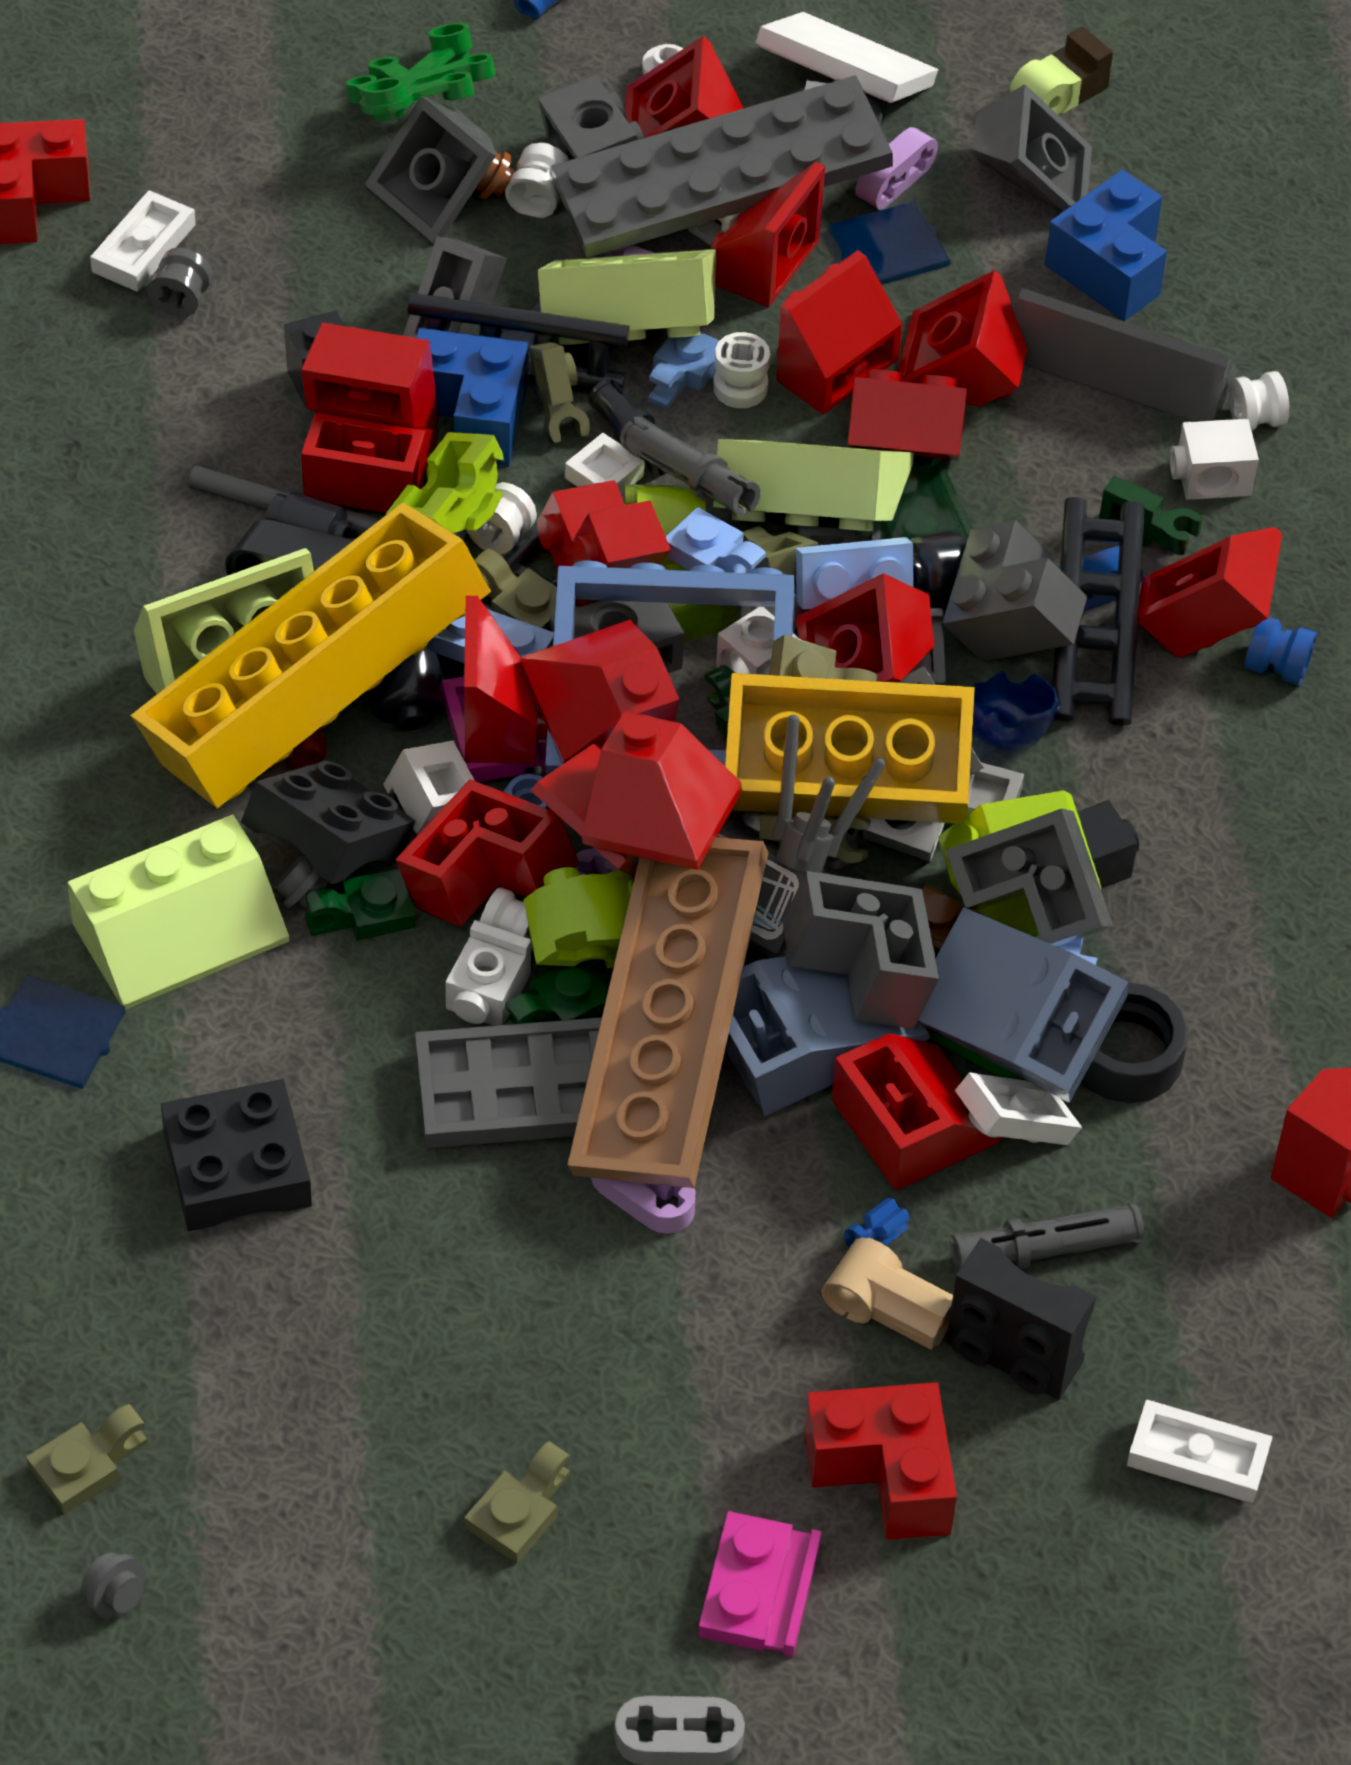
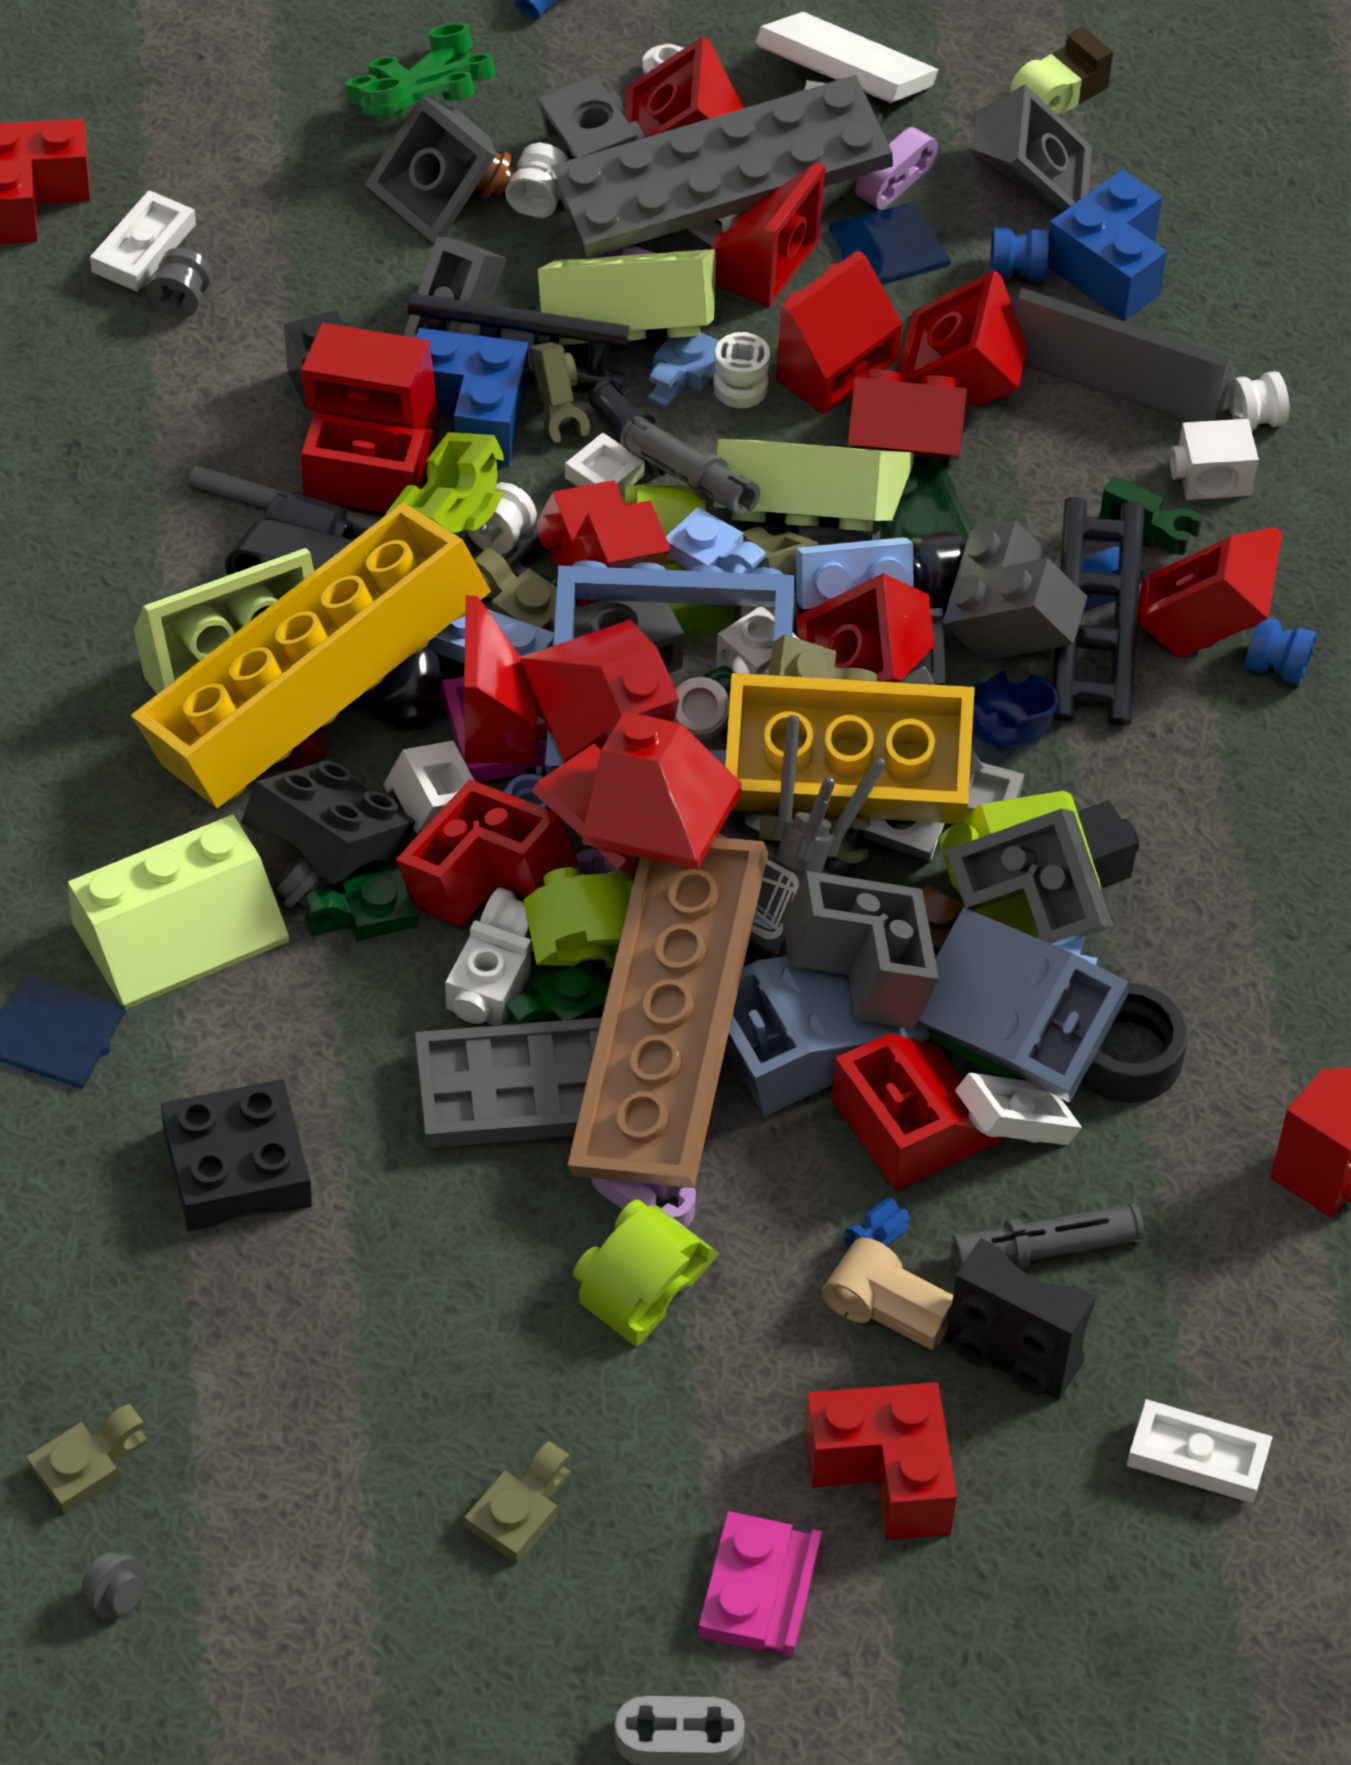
none -> lime cylinder [573,1199,720,1348]
none -> light grey tile [673,677,730,740]
none -> blue wheel [990,228,1048,283]

